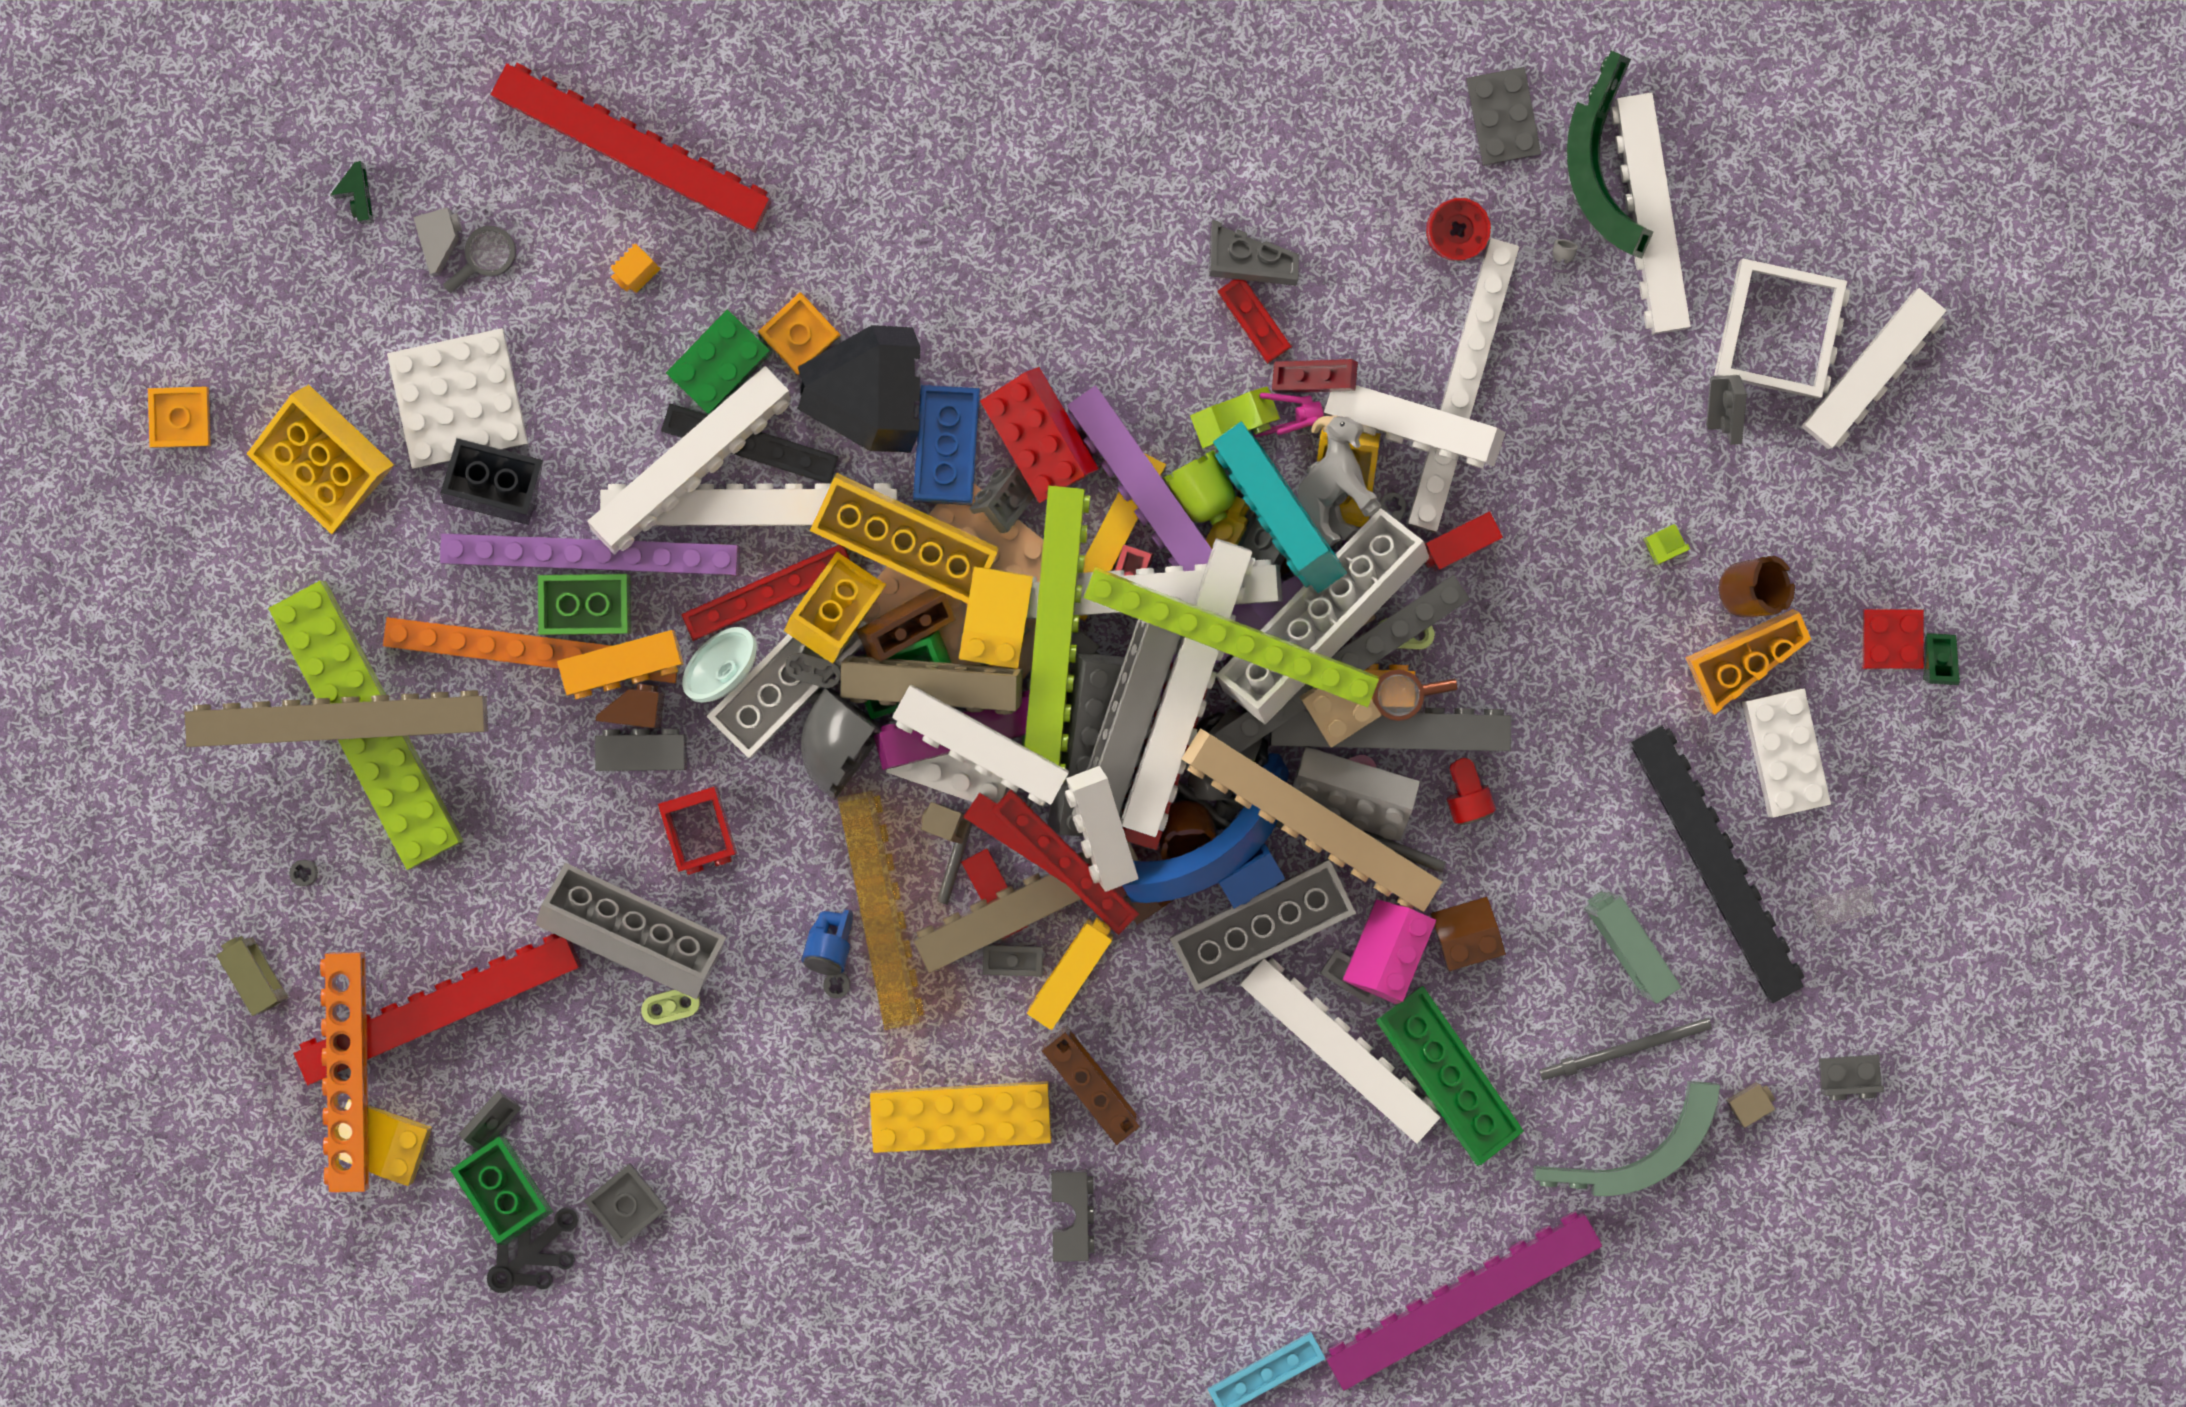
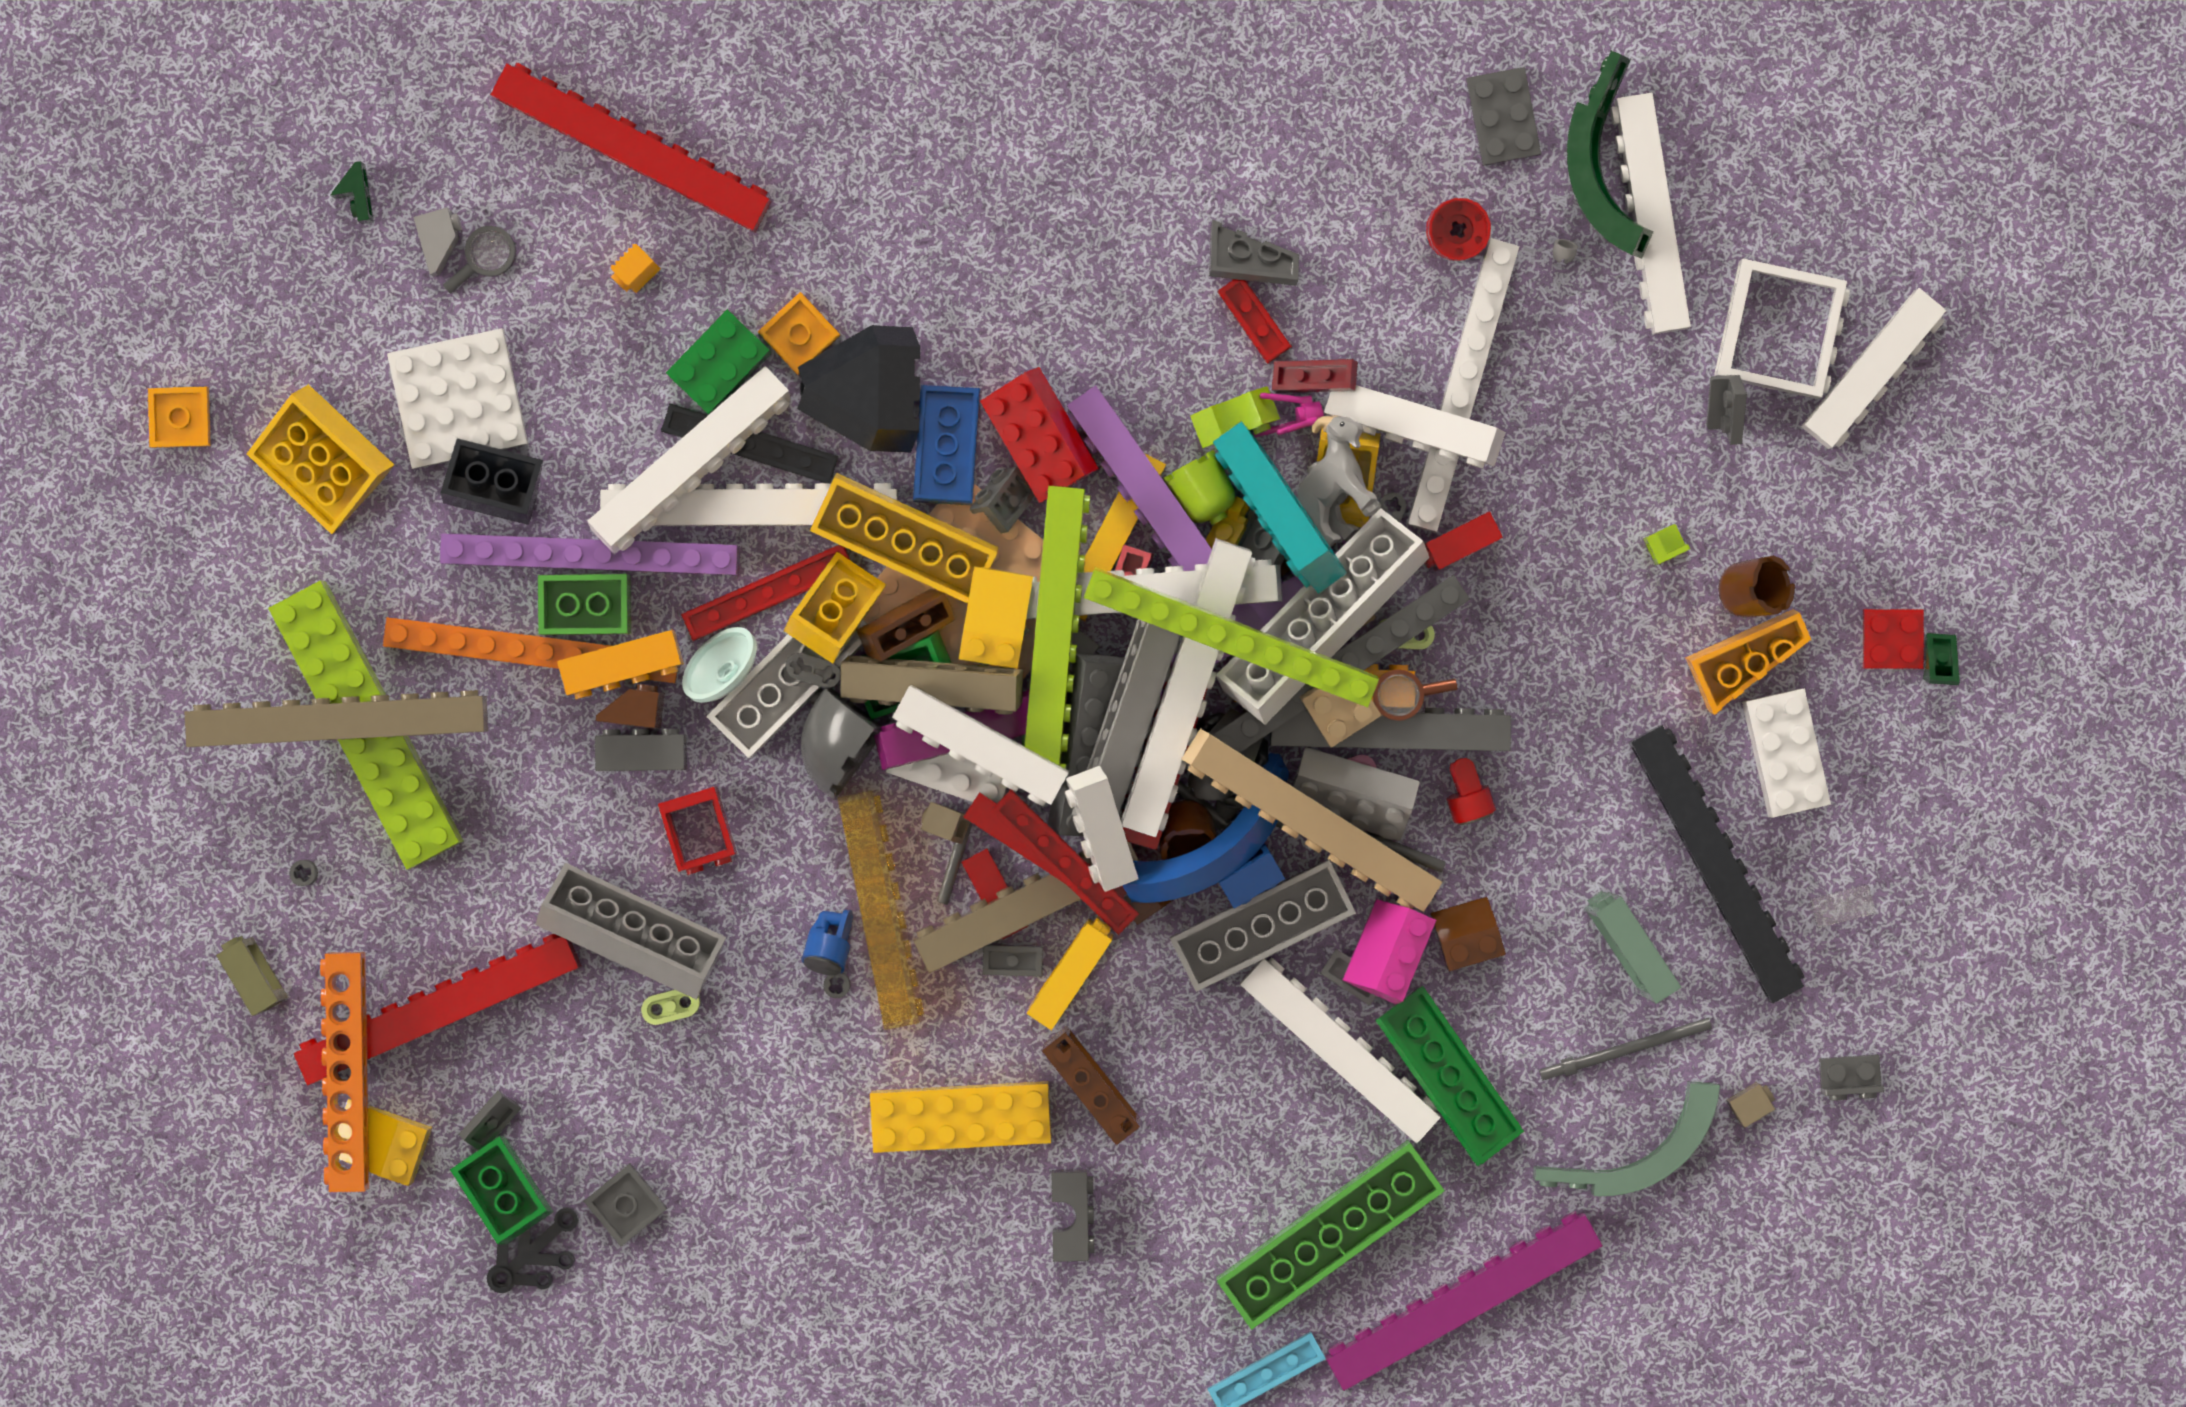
none -> bright green brick [1216,1140,1445,1330]

